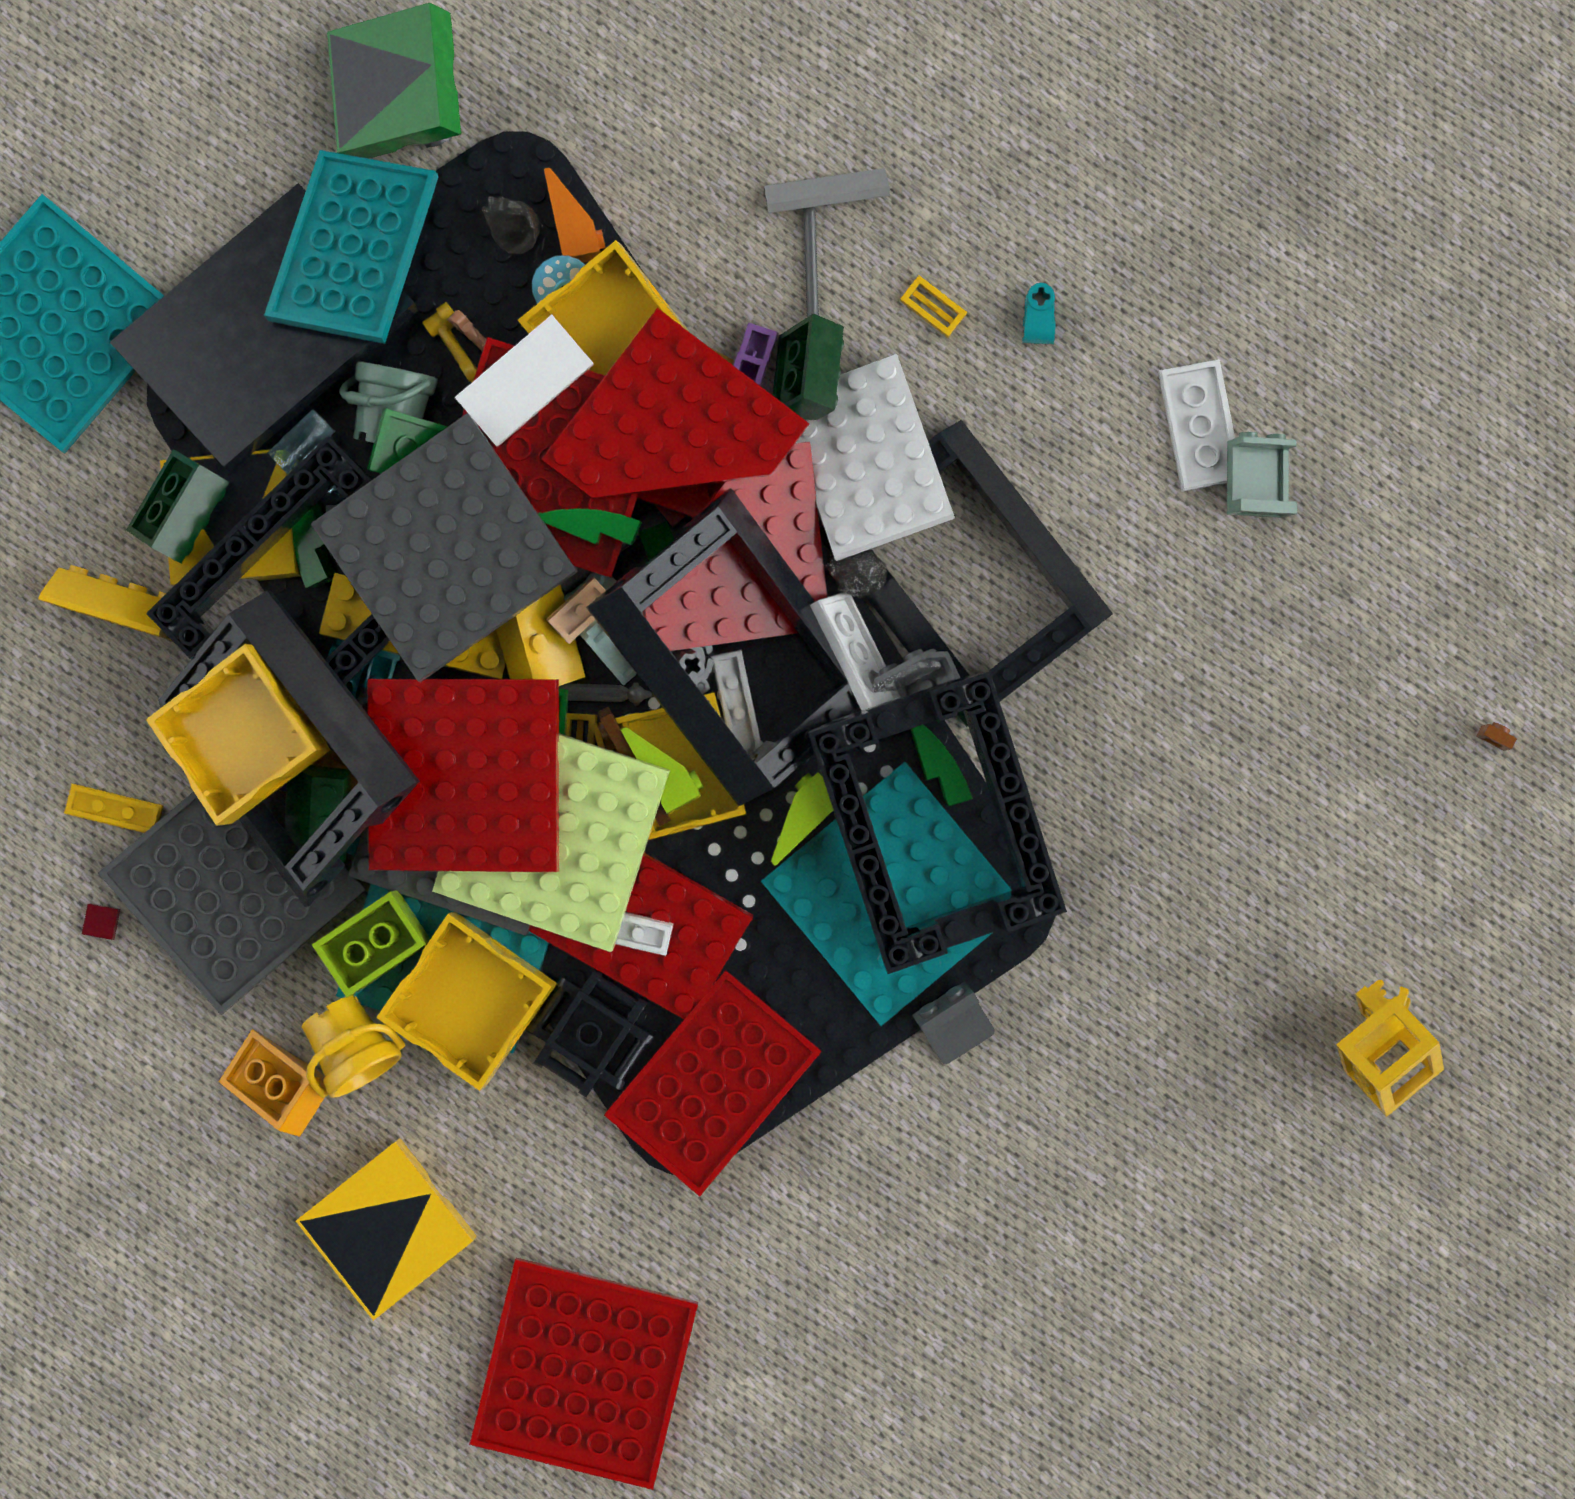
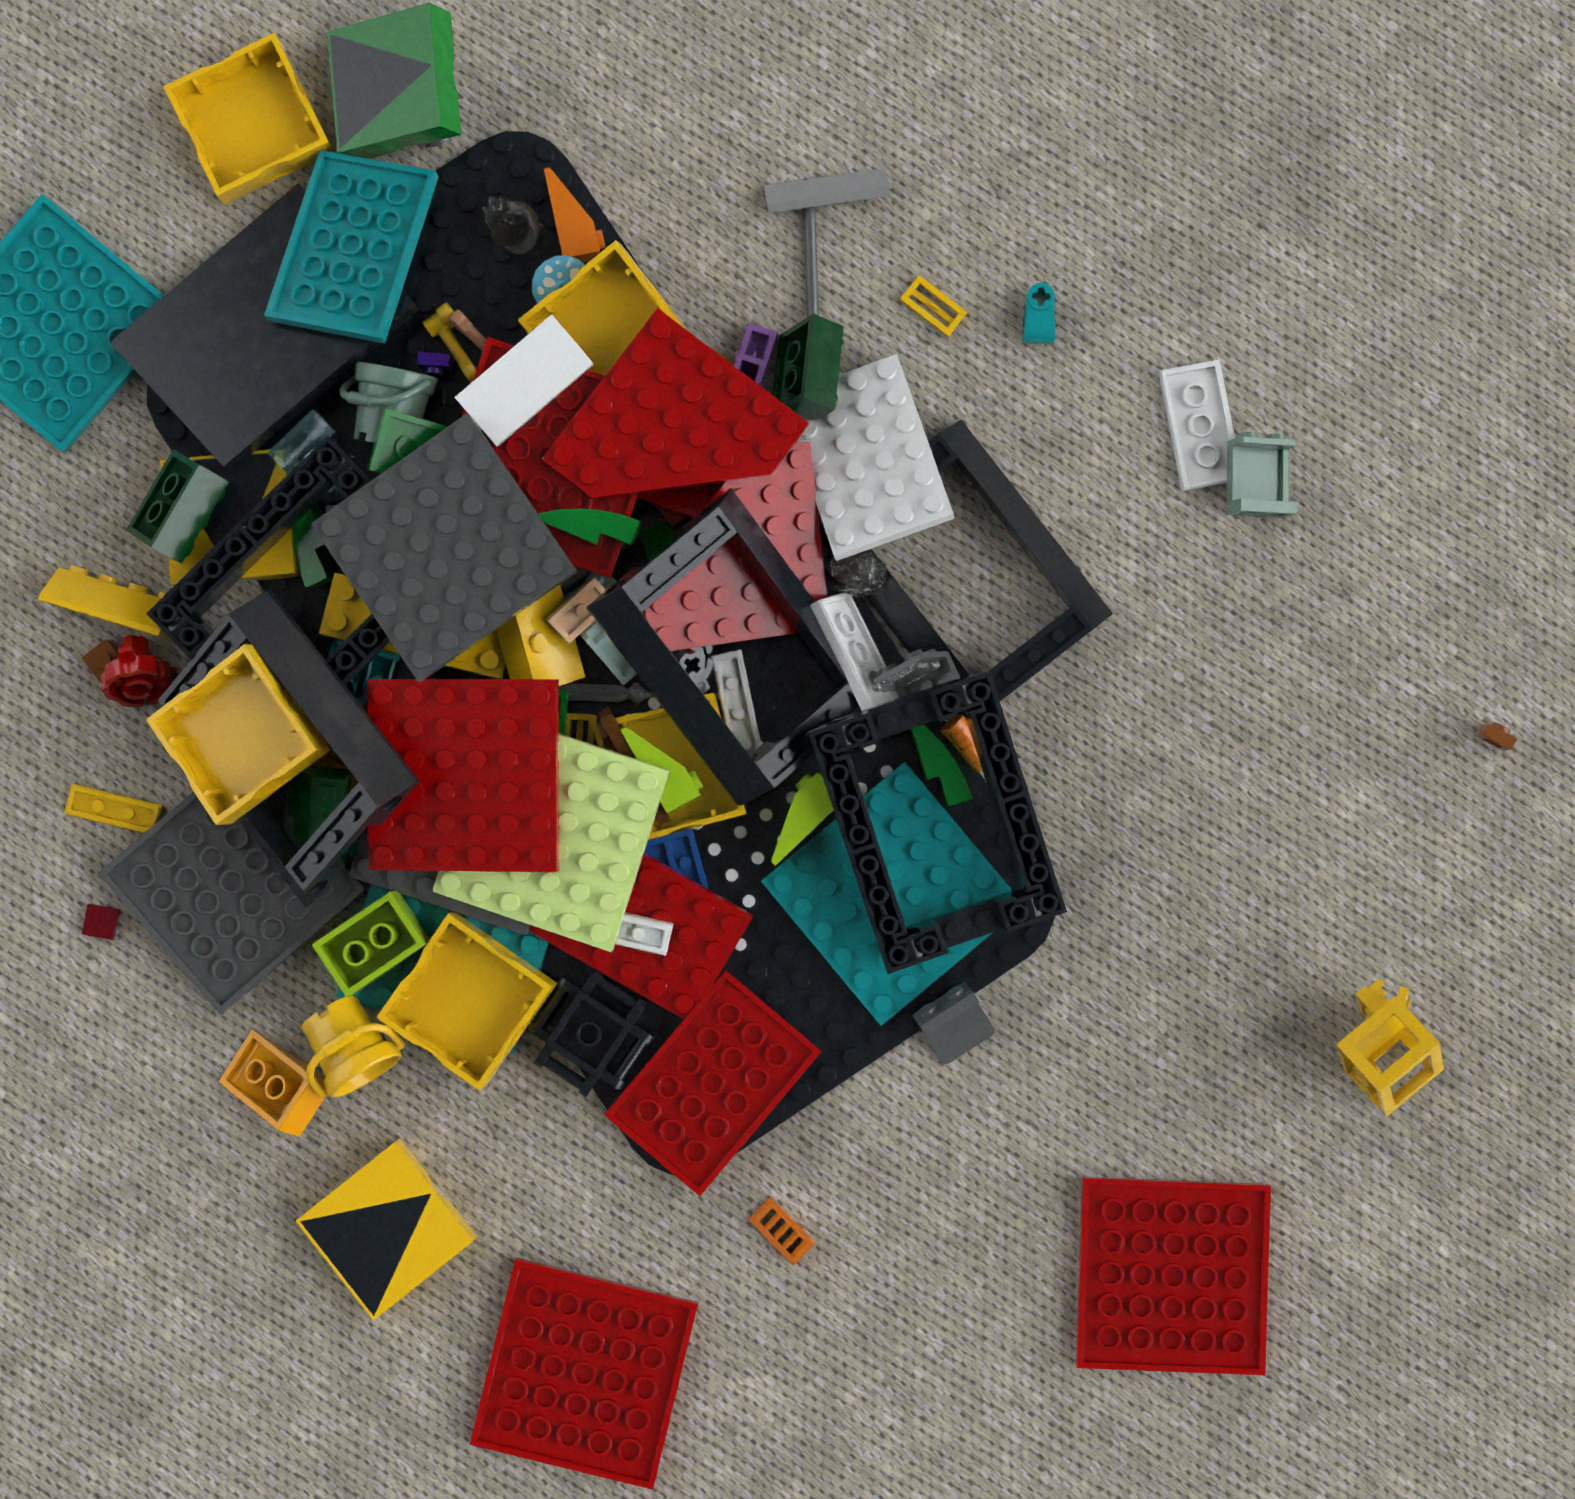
none -> dark orange plate [81,639,119,682]
none -> red piece [101,635,178,708]
none -> yellow tile [163,32,334,205]
none -> dark purple plate [417,352,453,376]
none -> blue wing [644,828,709,889]
none -> orange slope [748,1197,815,1265]
none -> orange hinge [940,714,982,773]
none -> red plate [1075,1177,1271,1376]

